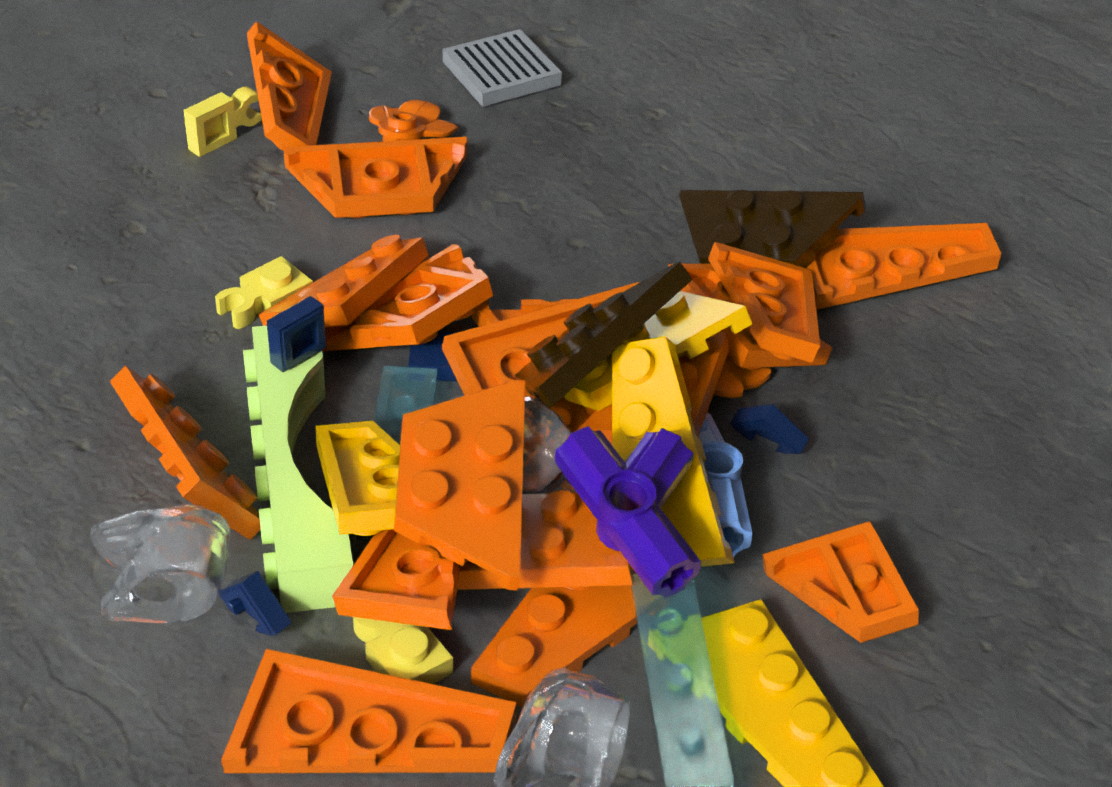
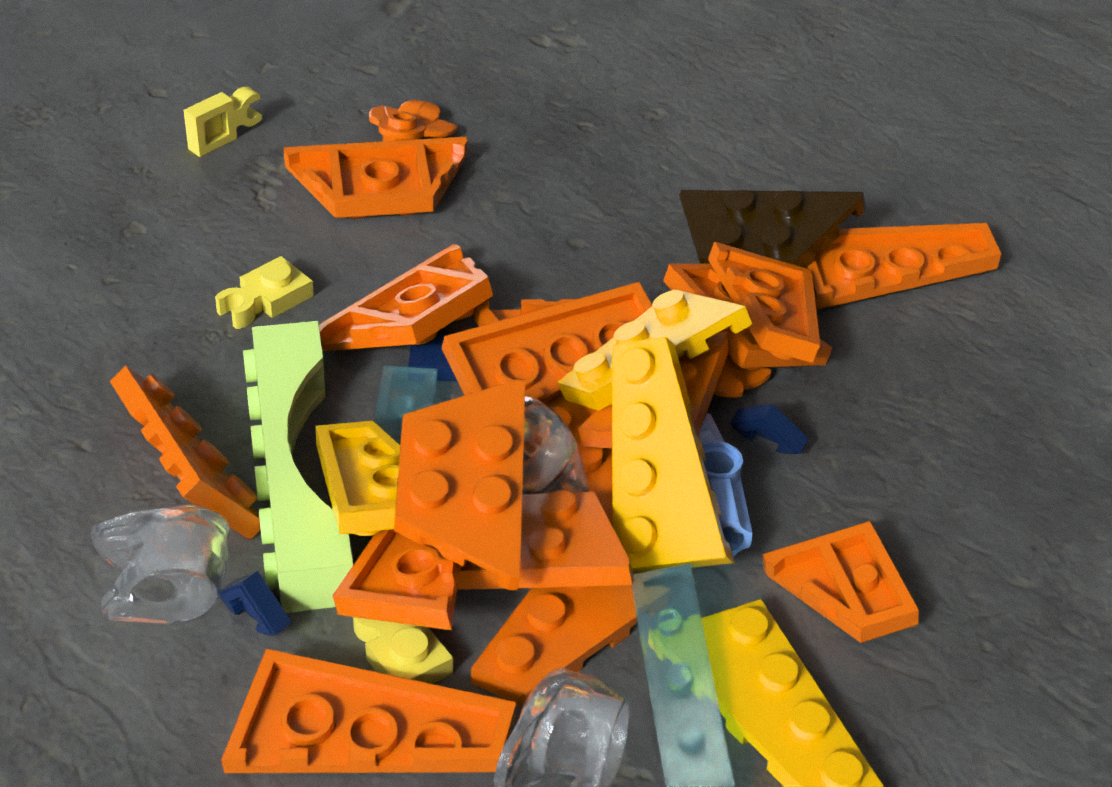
orange wing [247,21,332,151] -> none
orange wing [258,235,429,327] -> none
dark blue tile [267,296,326,372] -> none
light grey tile [443,29,562,107] -> none
dark brown wing [515,261,692,407] -> none
dark purple piece [555,426,701,598] -> none

